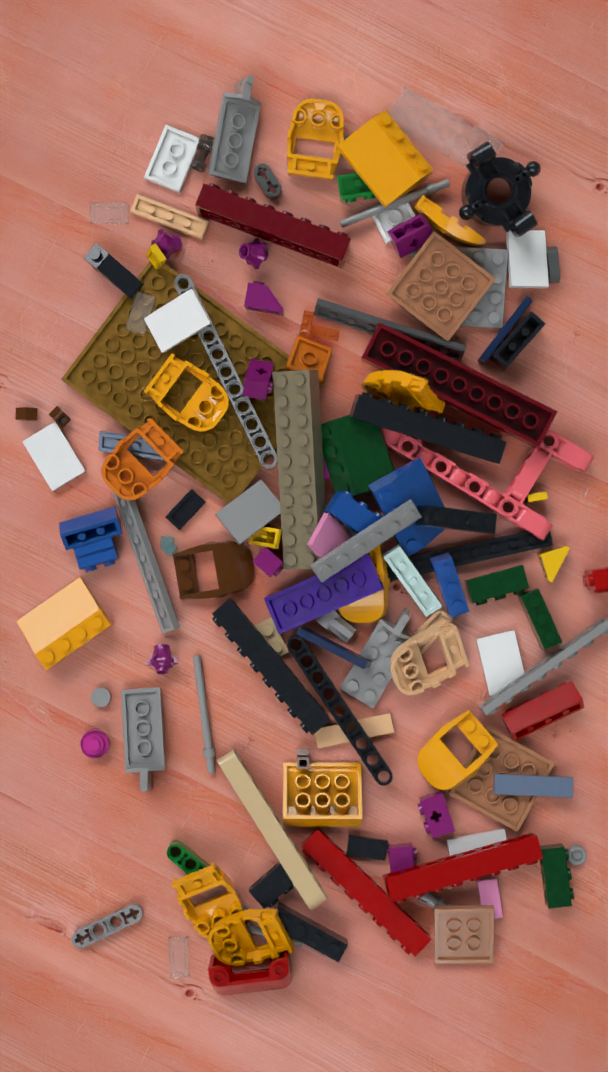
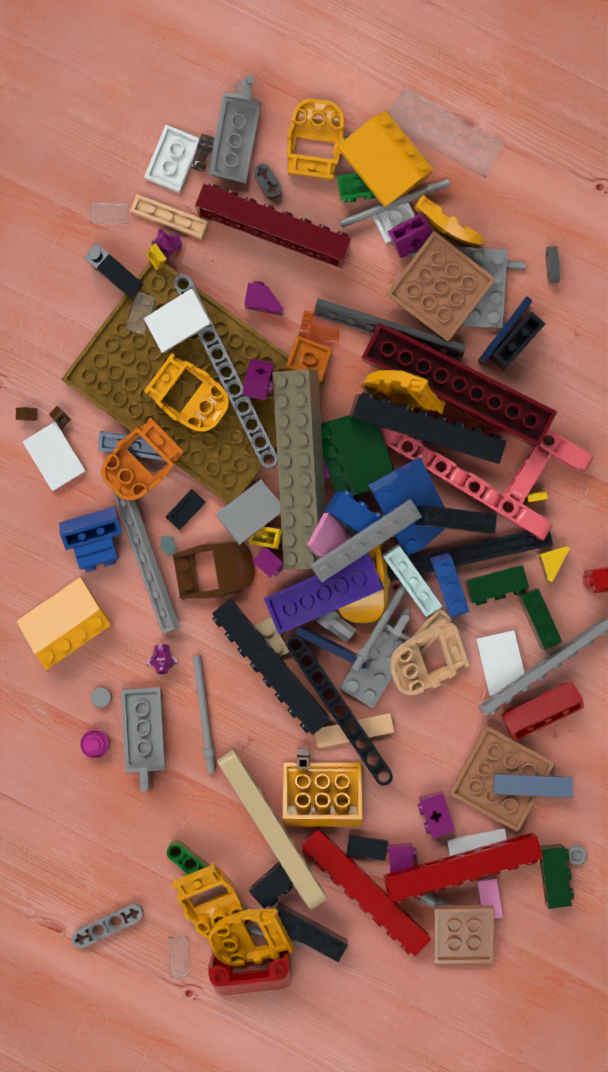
magenta rock [239,238,268,269] -> none
light orange slope [417,710,500,791] -> none
black piece [459,141,541,238] -> none
white tile [506,230,549,289] -> none
none -> light grey bar [351,583,406,674]

